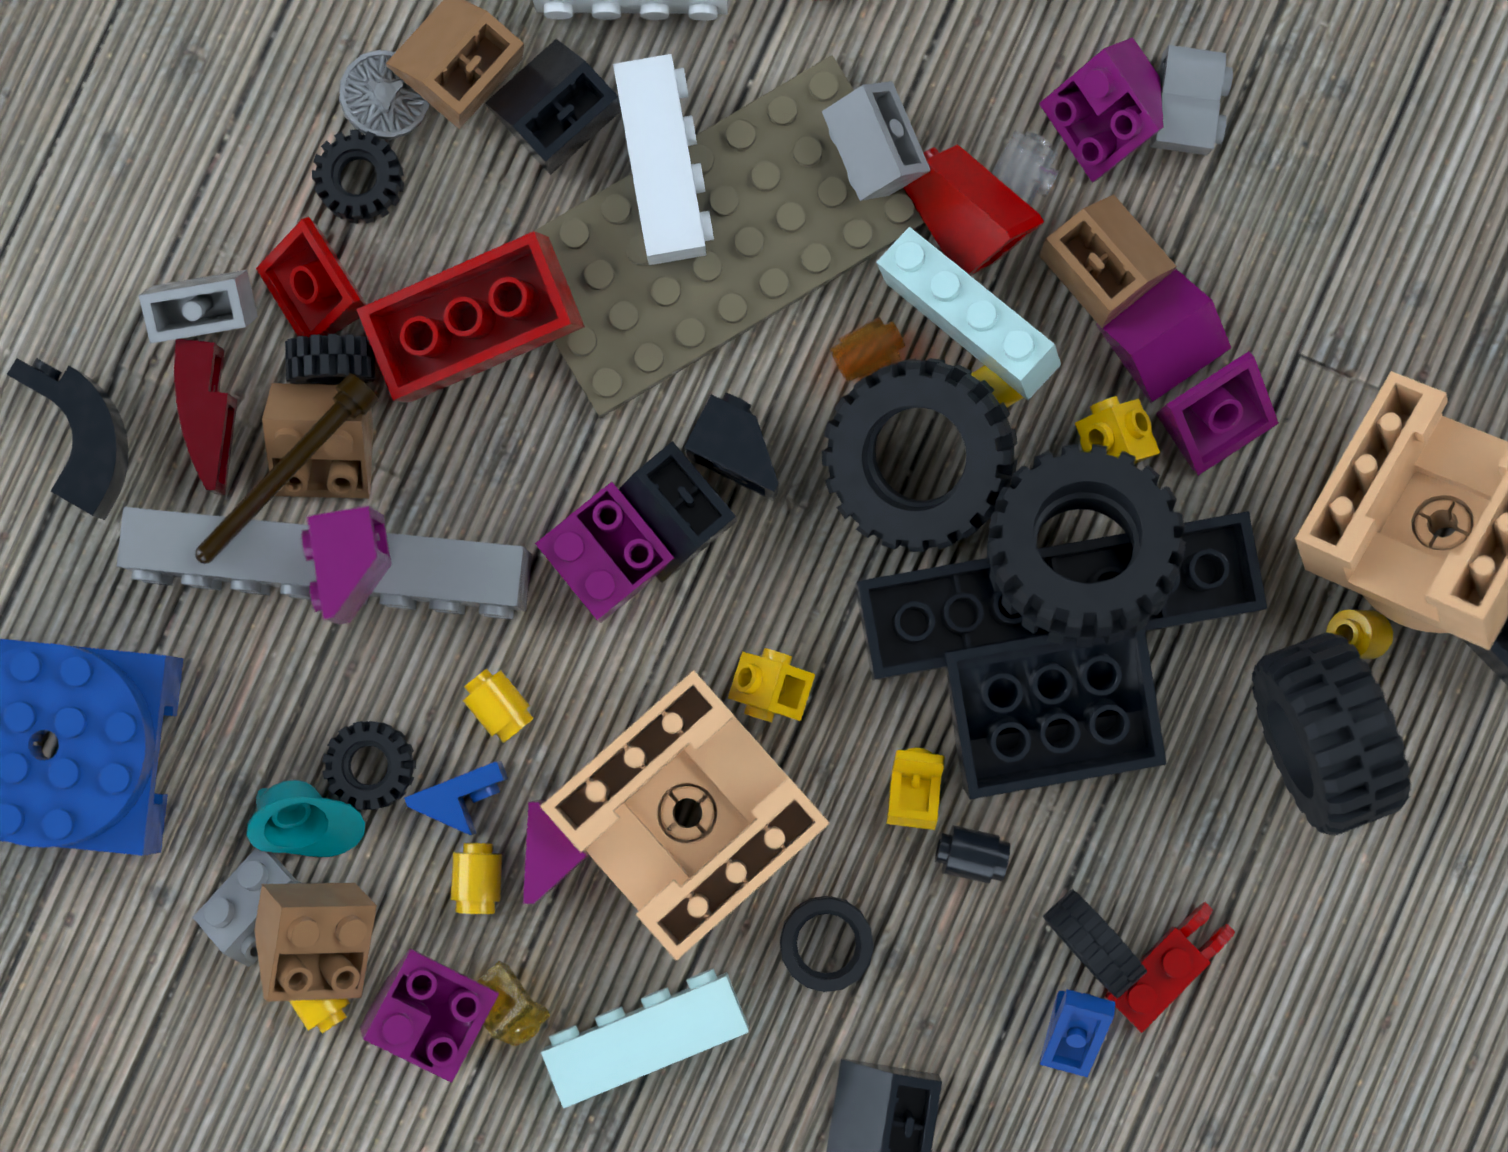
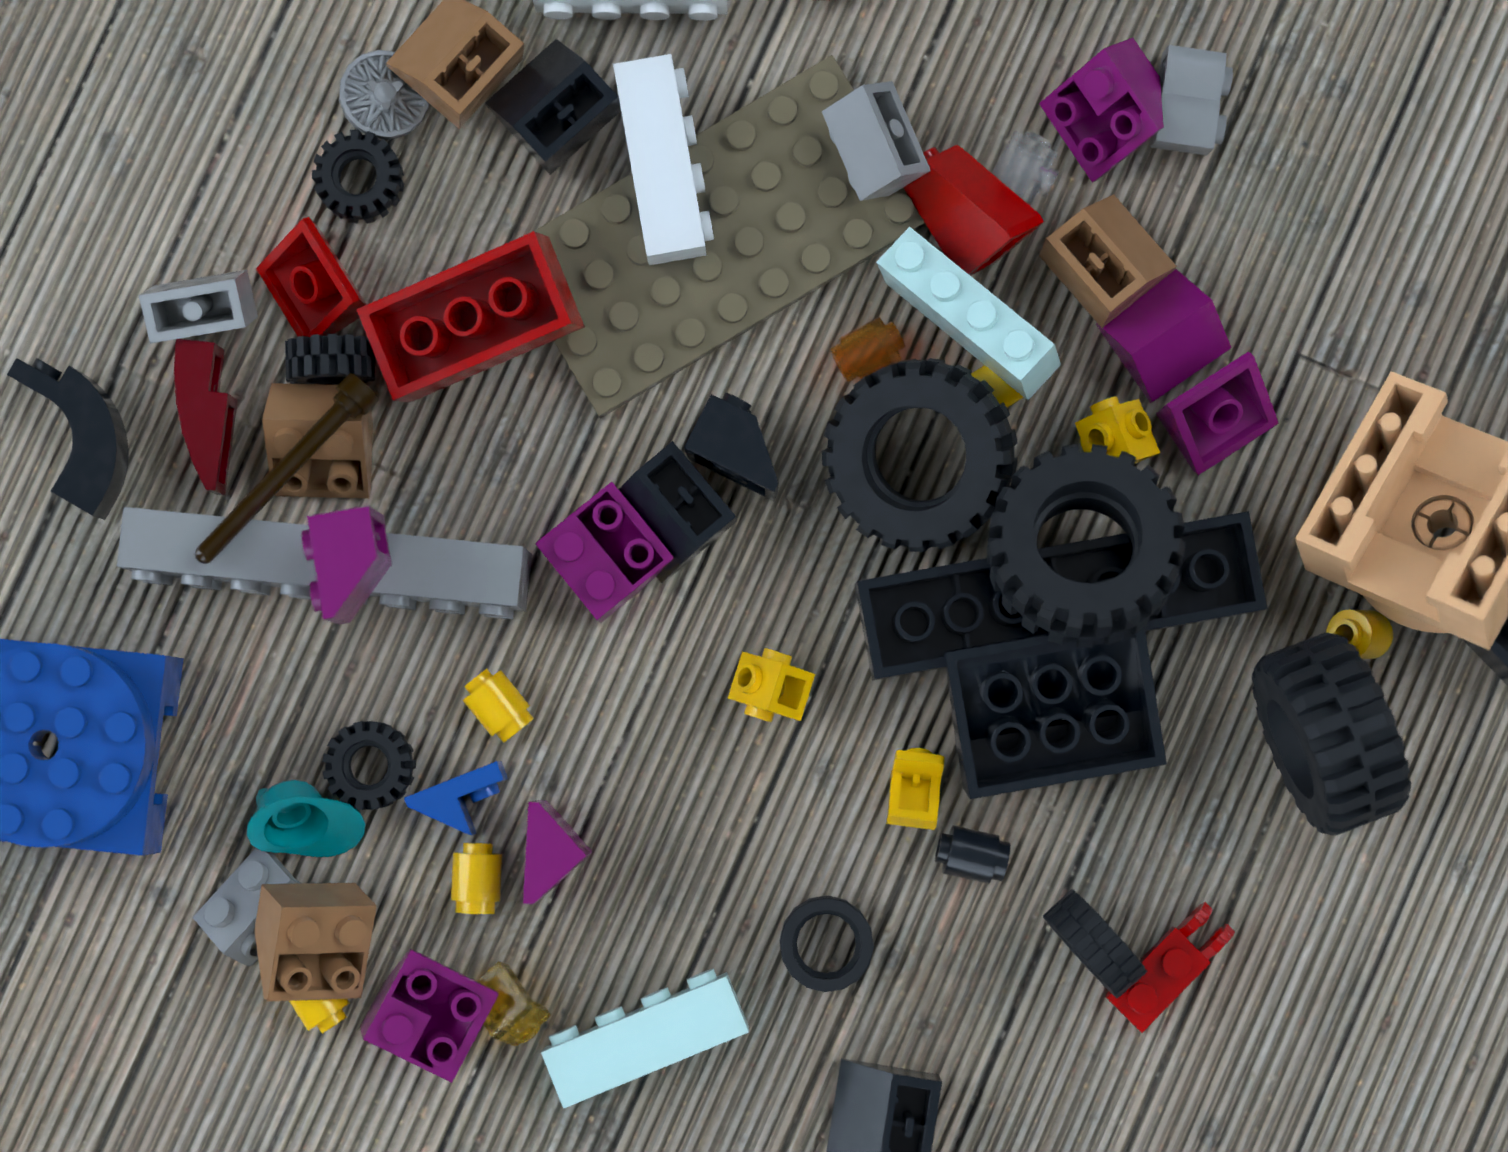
light nougat piece [540,670,830,961] -> none
blue slope [1040,989,1115,1077] -> none

